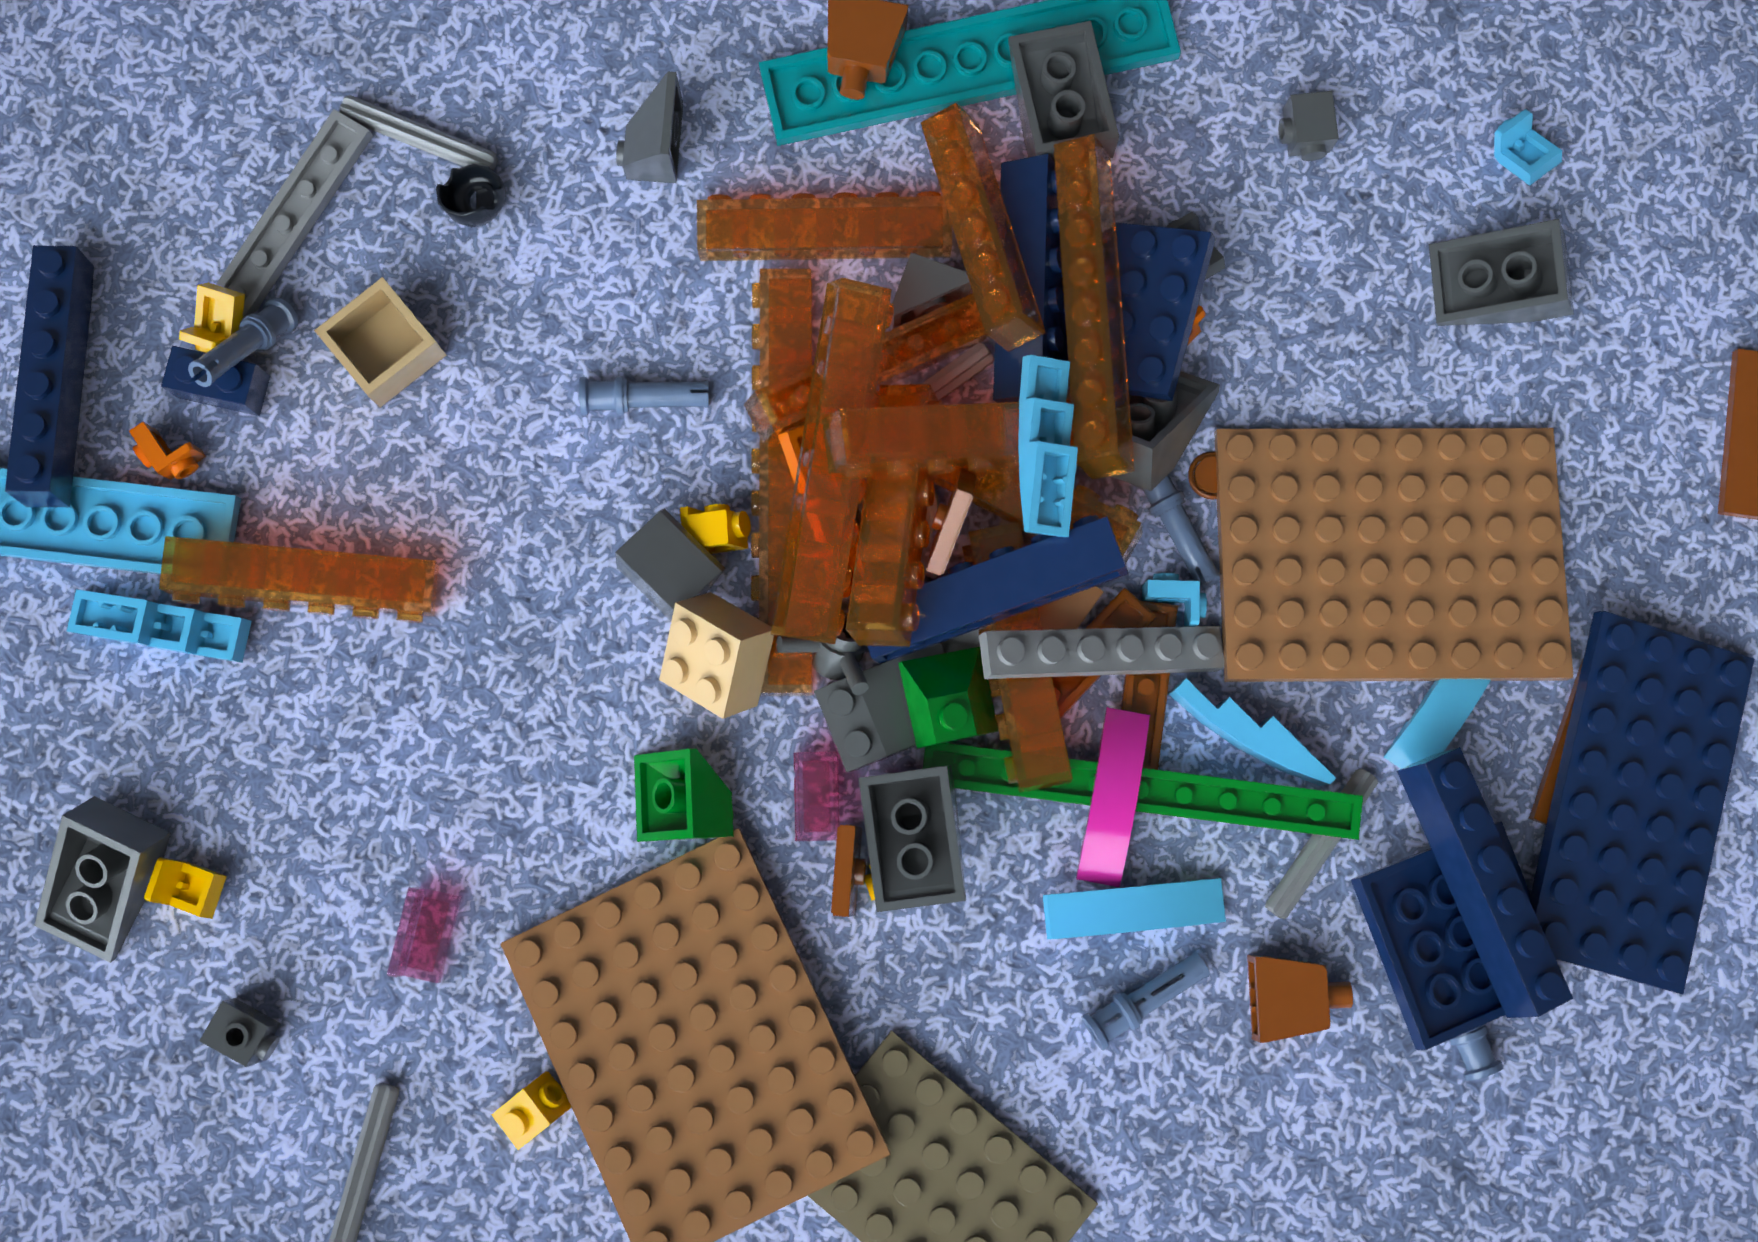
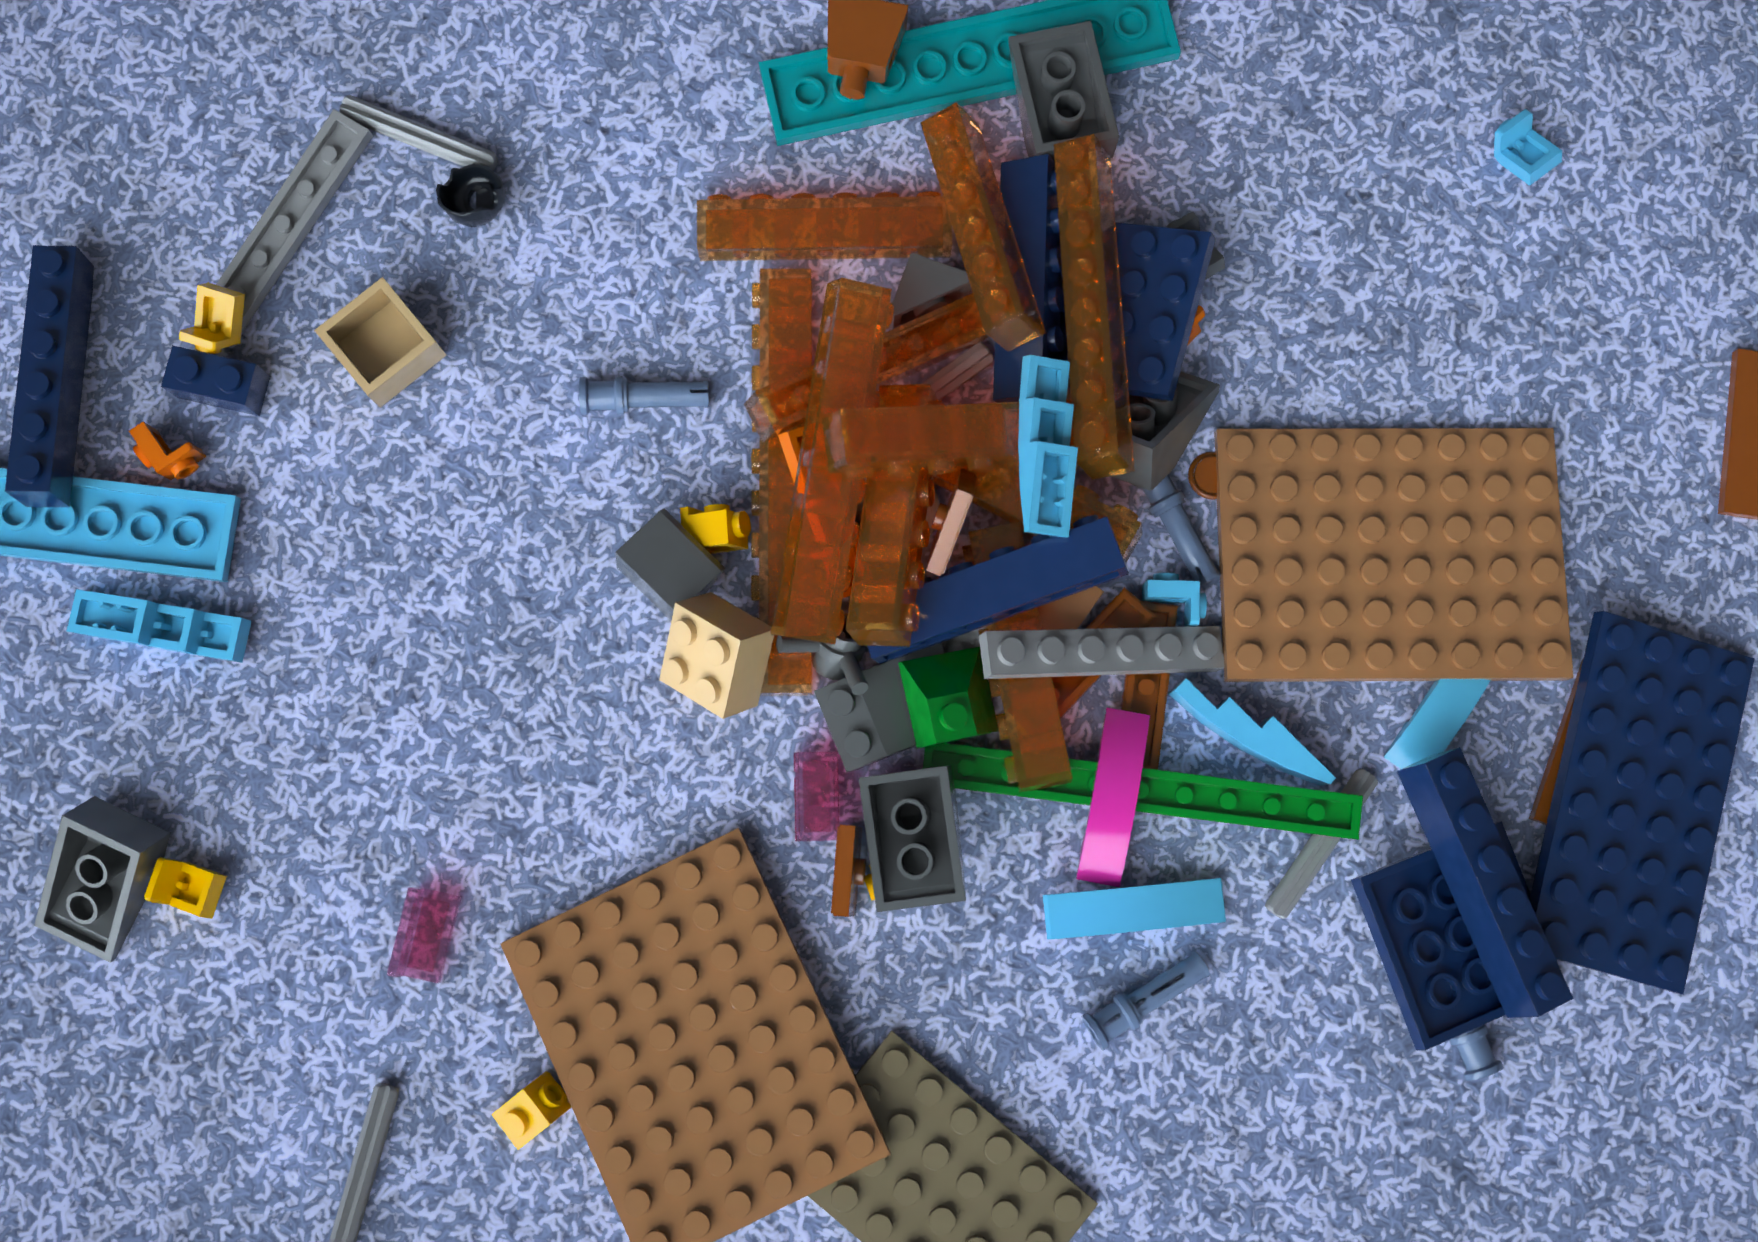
clear orange brick [159,536,439,623] -> none
sand blue pin [188,297,298,387] -> none
dark grey brick [199,998,281,1067] -> none
dark grey slope [616,71,683,183] -> none
green slope [634,748,734,842] -> none
dark orange torso [1247,955,1353,1043] -> none
dark grey brick [1278,91,1339,161] -> none
dark grey slope [1429,219,1574,326] -> none

